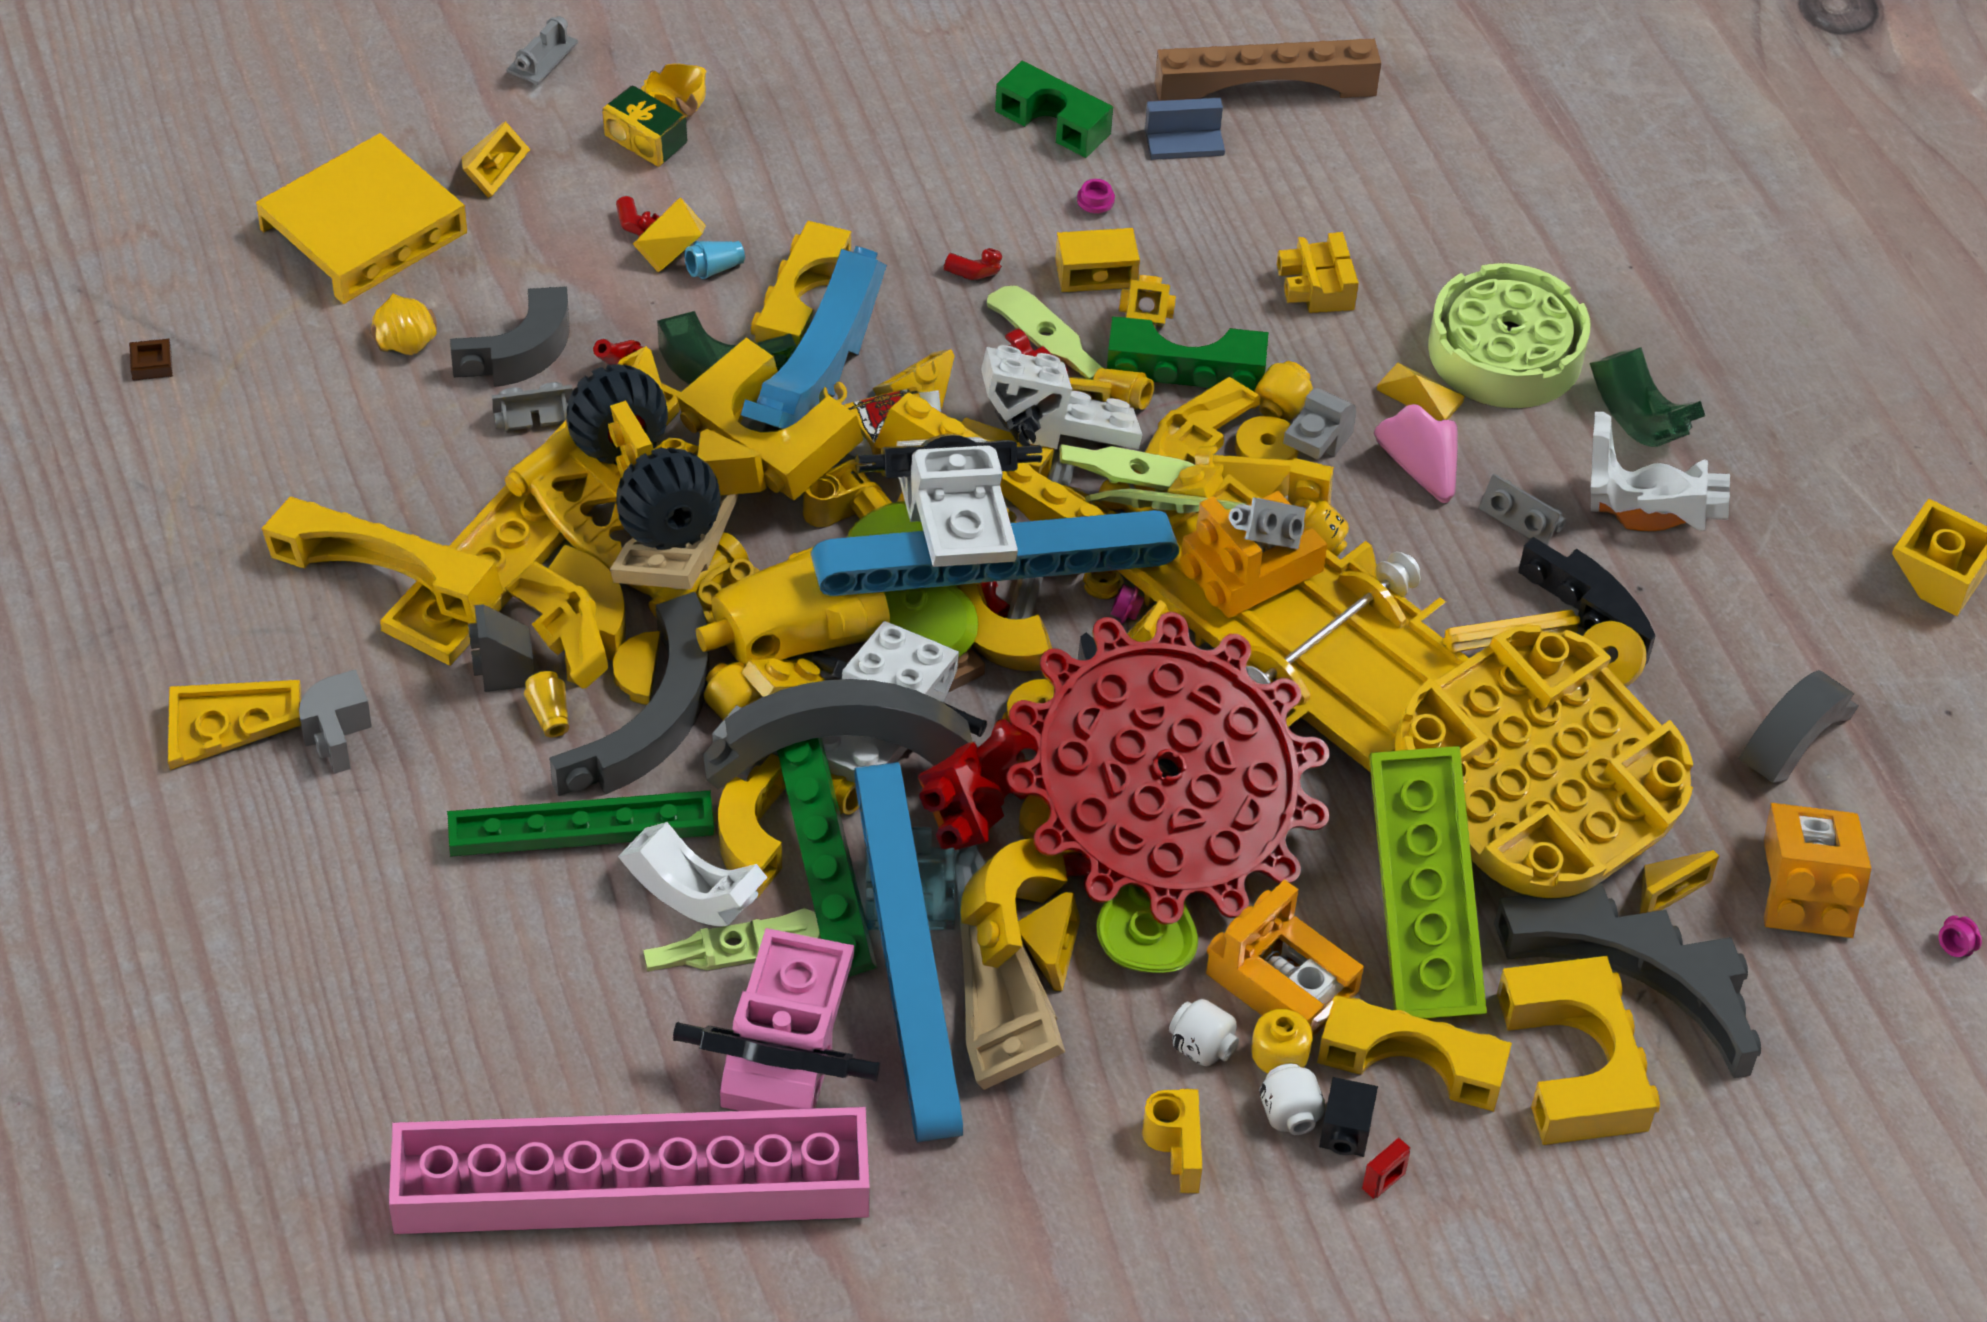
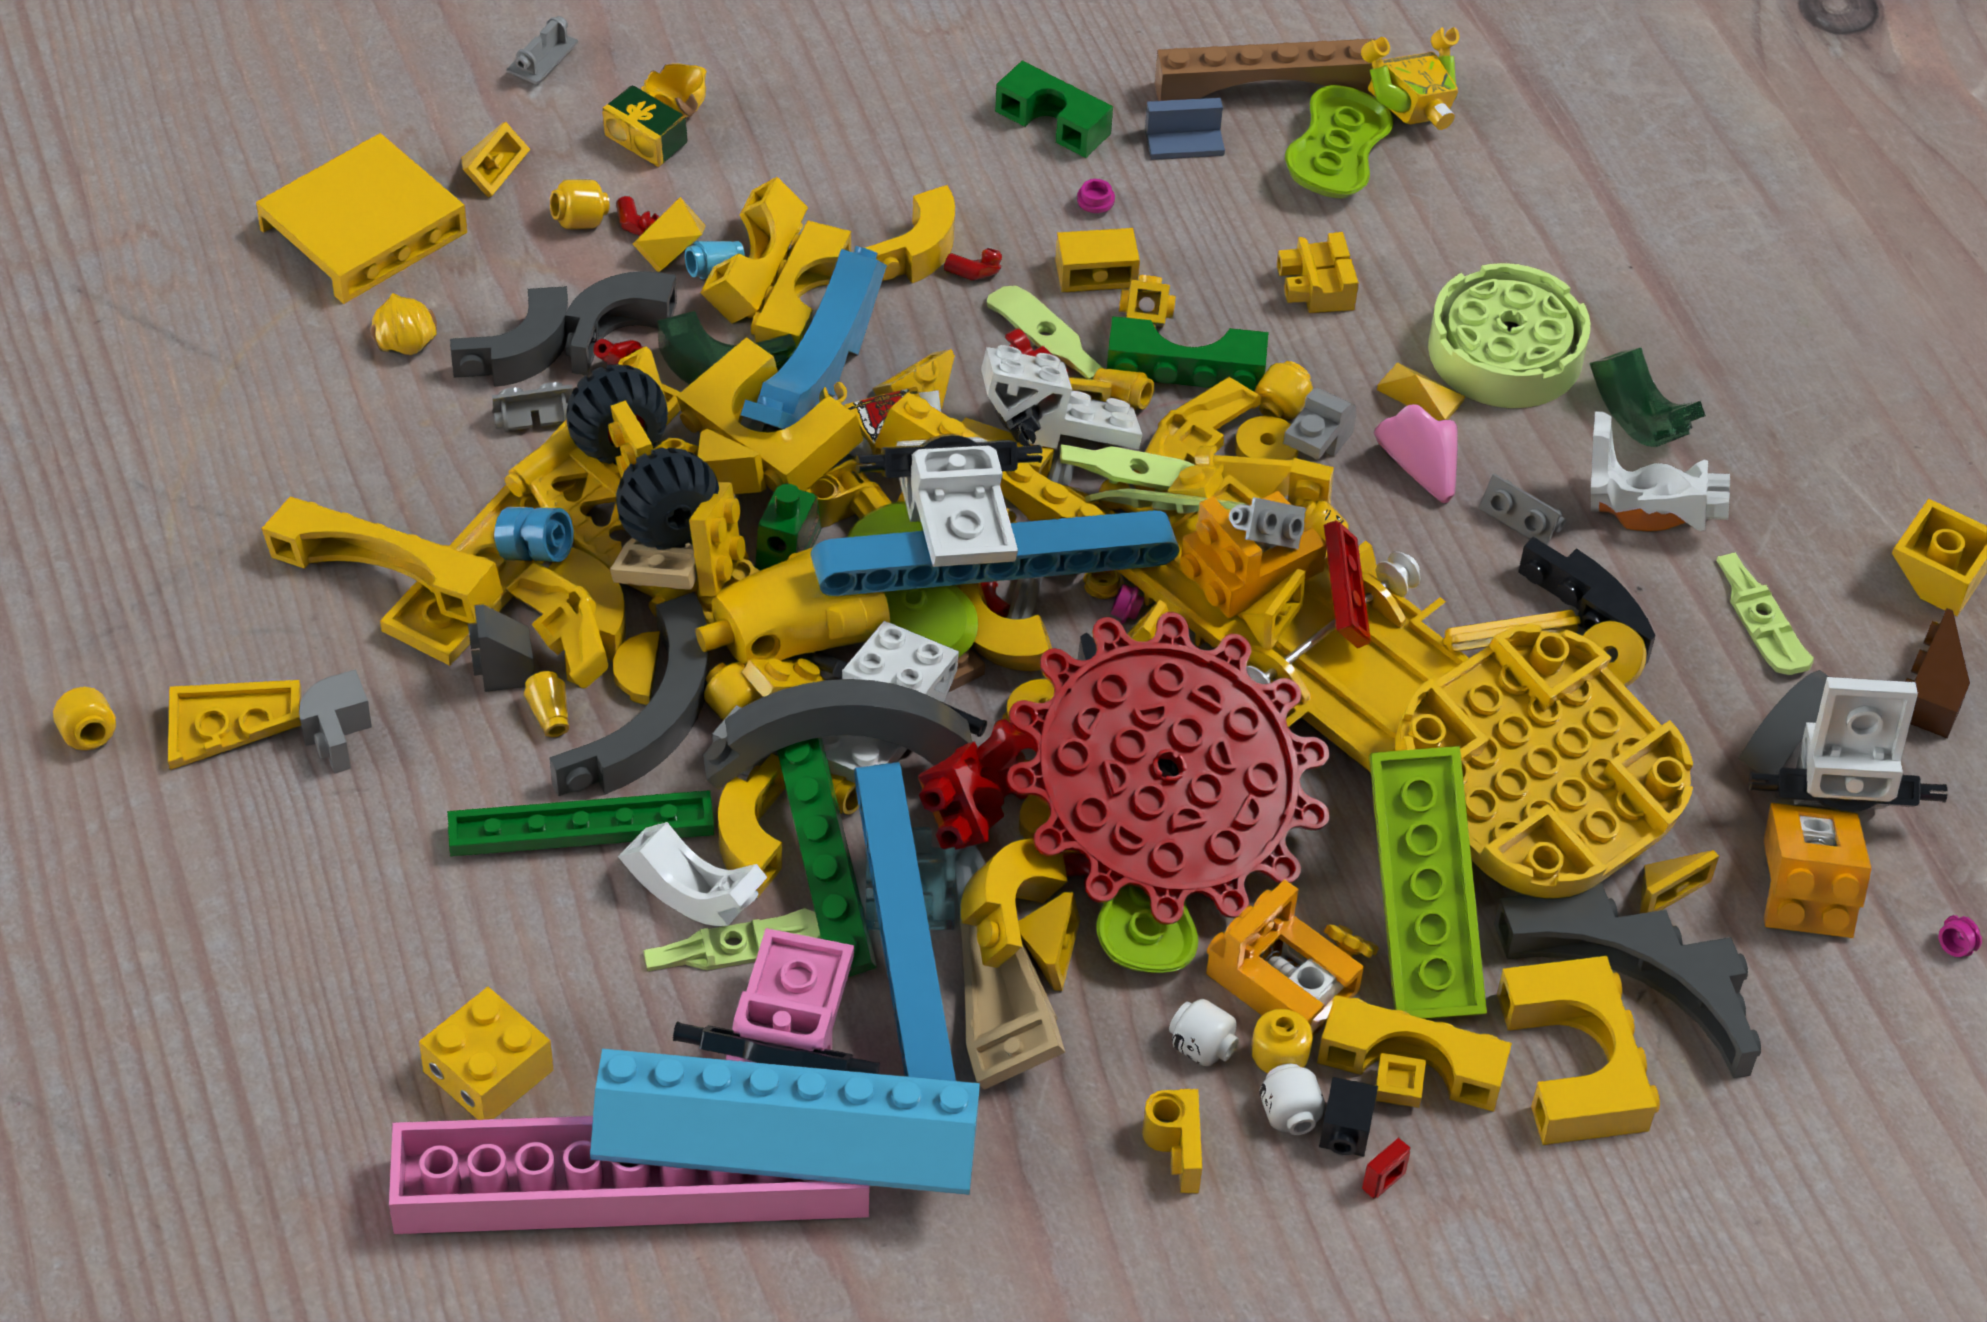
reddish brown tile [129,338,173,381] -> none
none -> yellow head [53,686,116,751]
none -> yellow piece [419,987,554,1120]
none -> dark azure wheel [494,507,574,562]
none -> yellow head [550,179,610,229]
none -> dark grey arch [565,271,677,375]
none -> medium azure slope [590,1049,980,1195]
none -> yellow plate [689,482,745,596]
none -> yellow arch [700,177,808,324]
none -> green torso [755,484,821,571]
none -> yellow arch [865,185,955,283]
none -> yellow slope [1241,569,1305,650]
none -> lime plate [1285,85,1393,199]
none -> red tile [1324,520,1371,649]
none -> yellow plant [1324,924,1379,958]
none -> torso [1361,27,1460,130]
none -> yellow plate [1375,1053,1426,1108]
none -> yellowish green piece [1716,552,1814,675]
none -> white piece [1748,677,1948,813]
none -> reddish brown slope [1905,608,1970,739]

